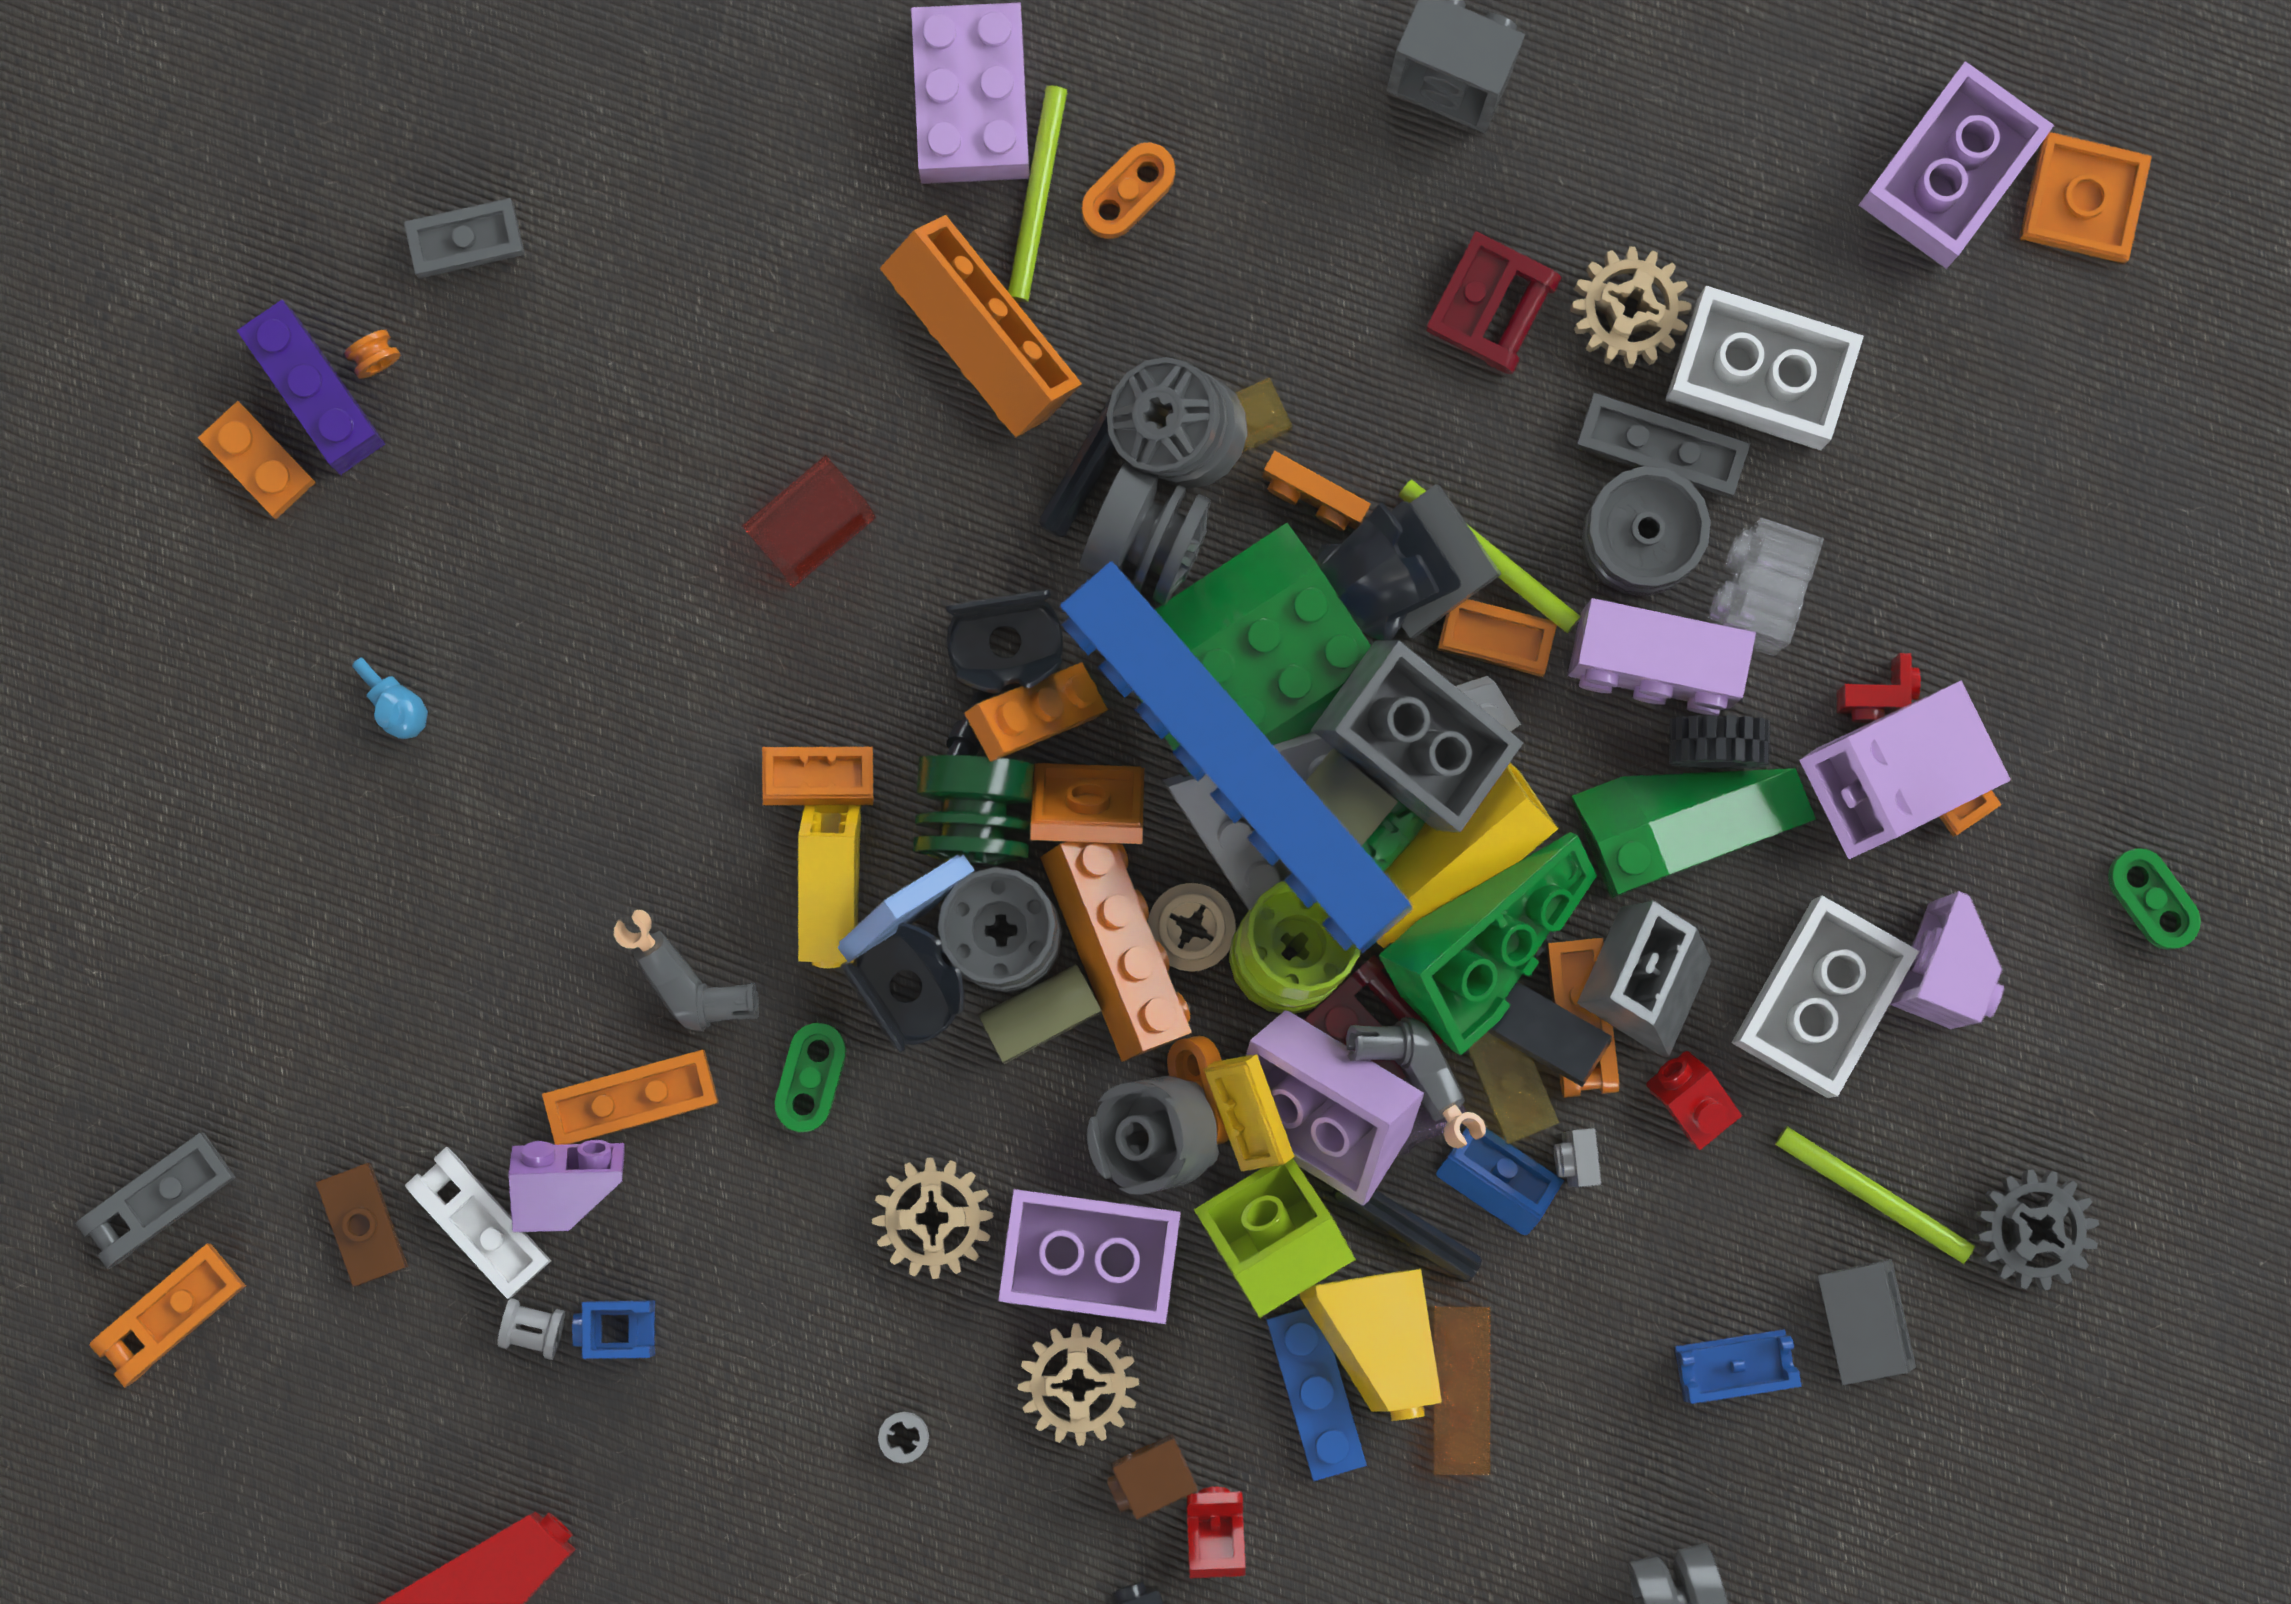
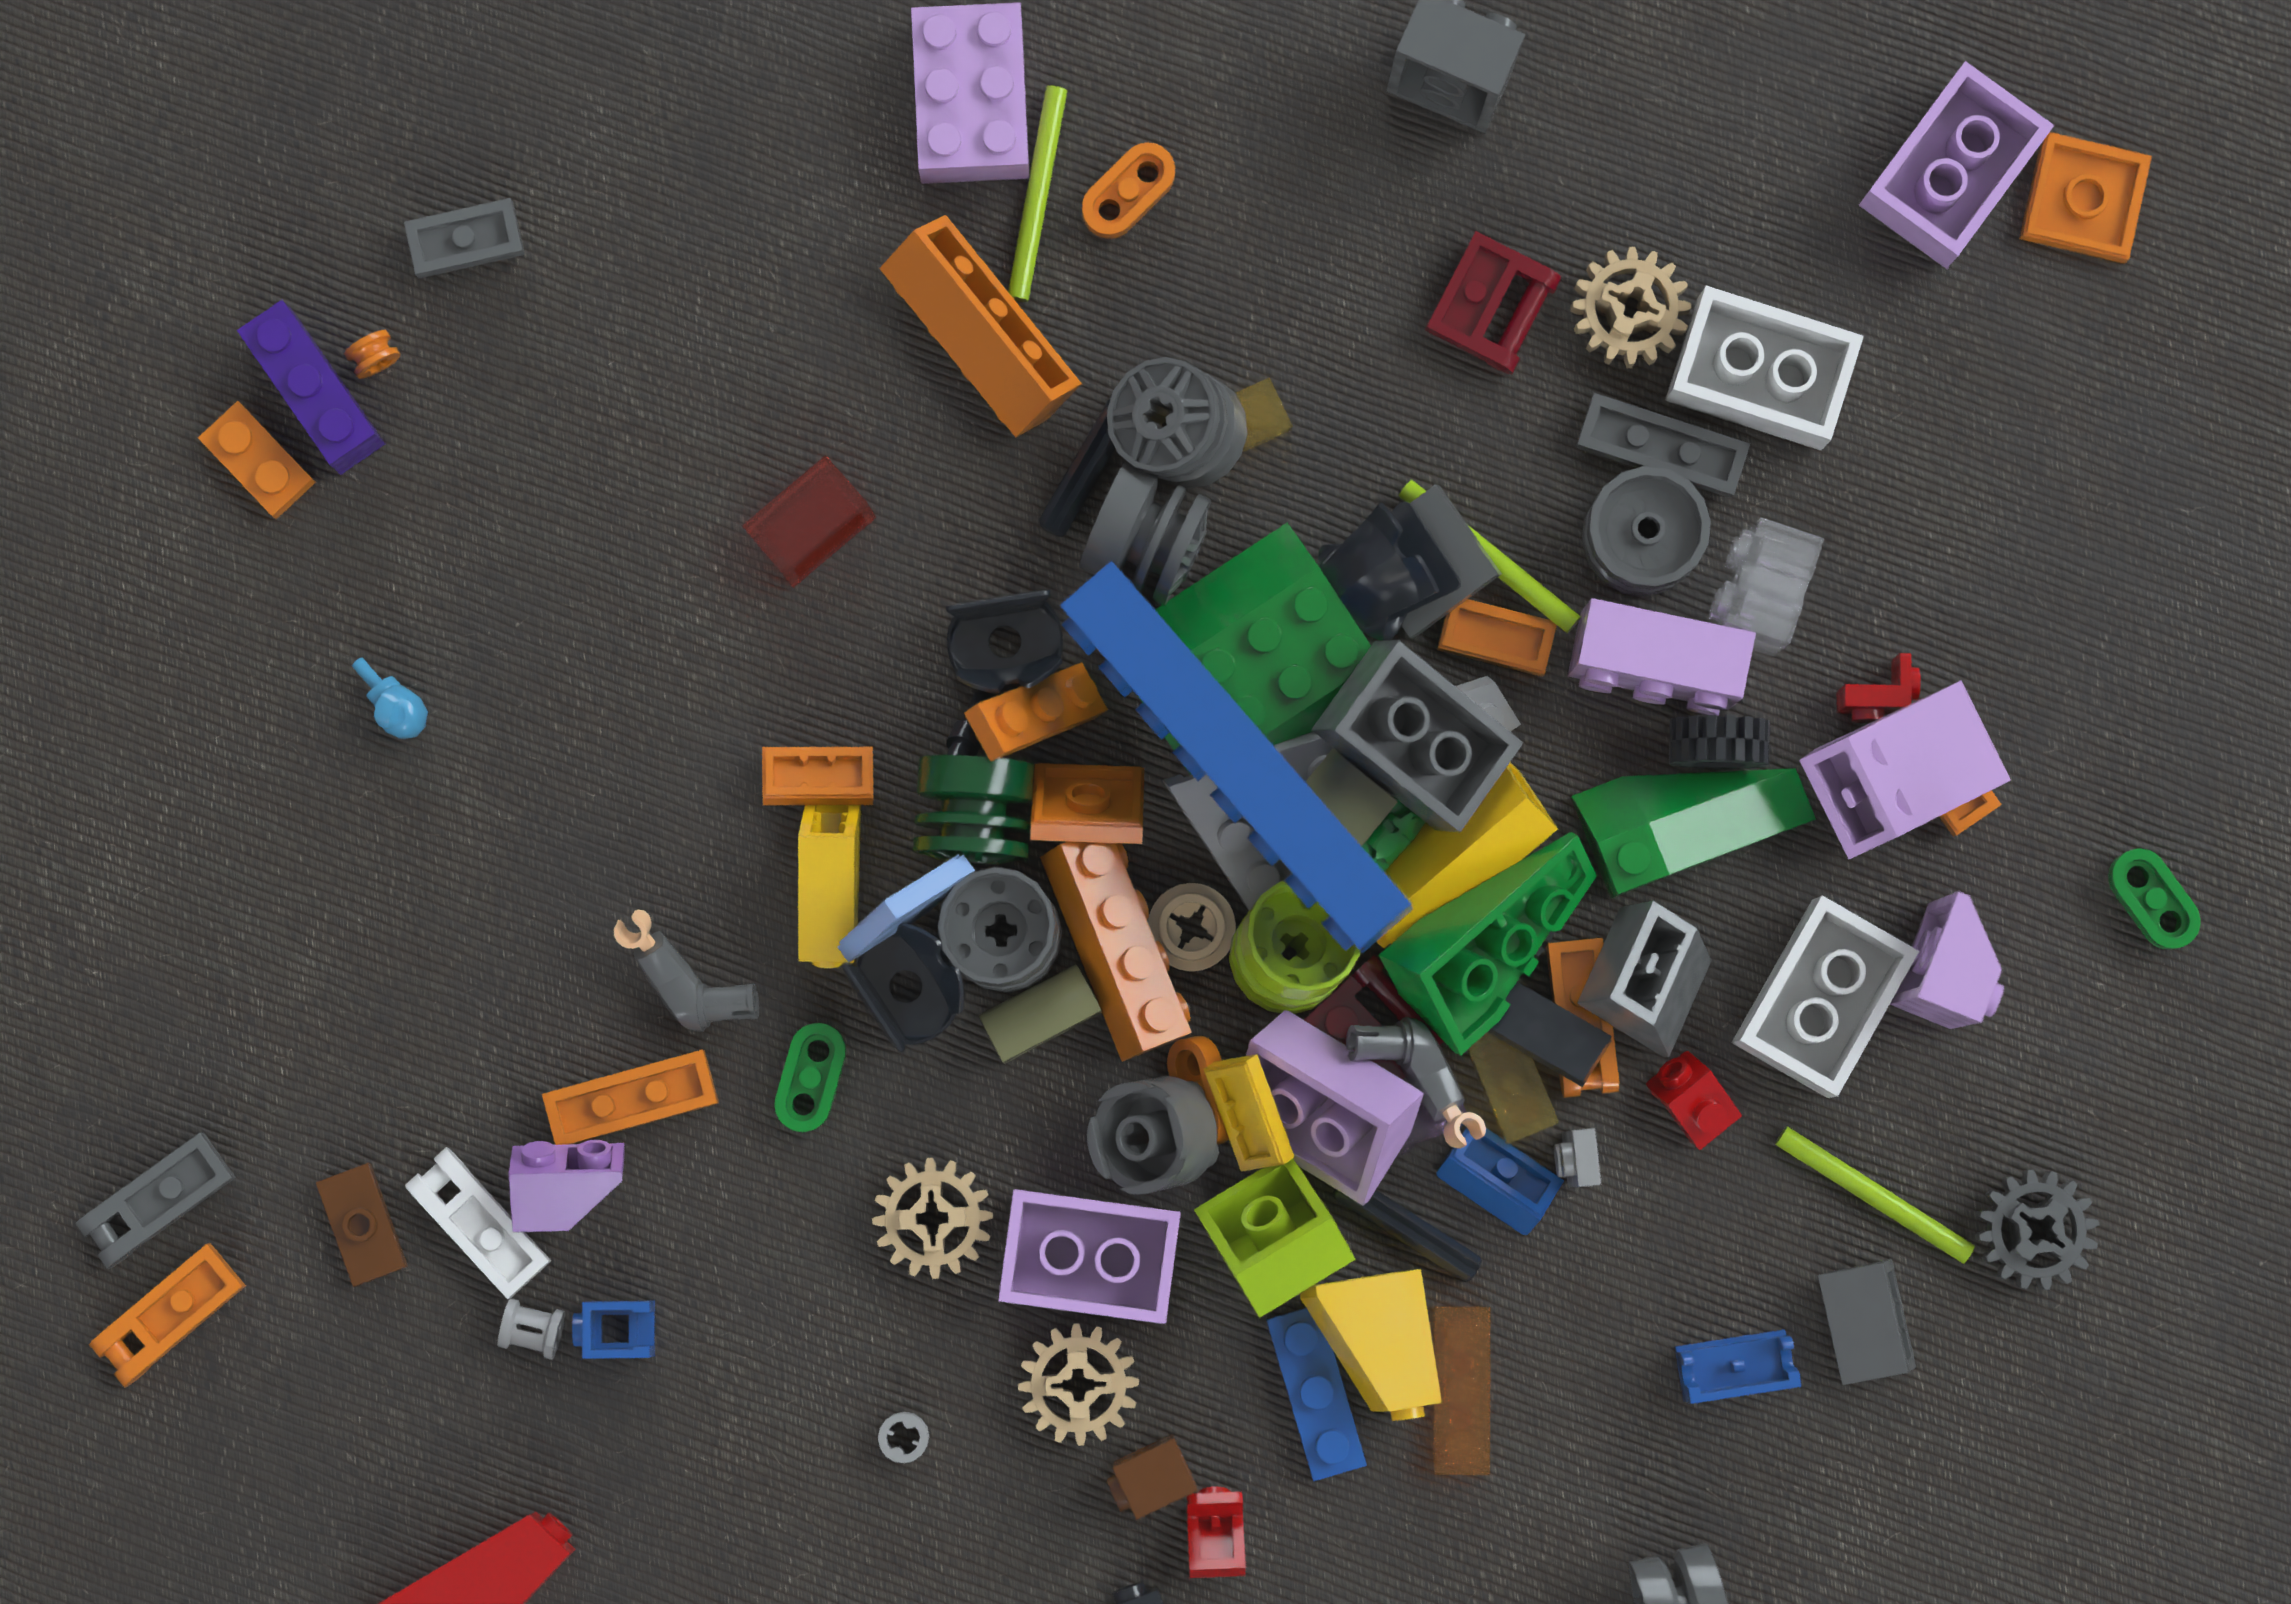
orange plate [1262,450,1371,531] -> none

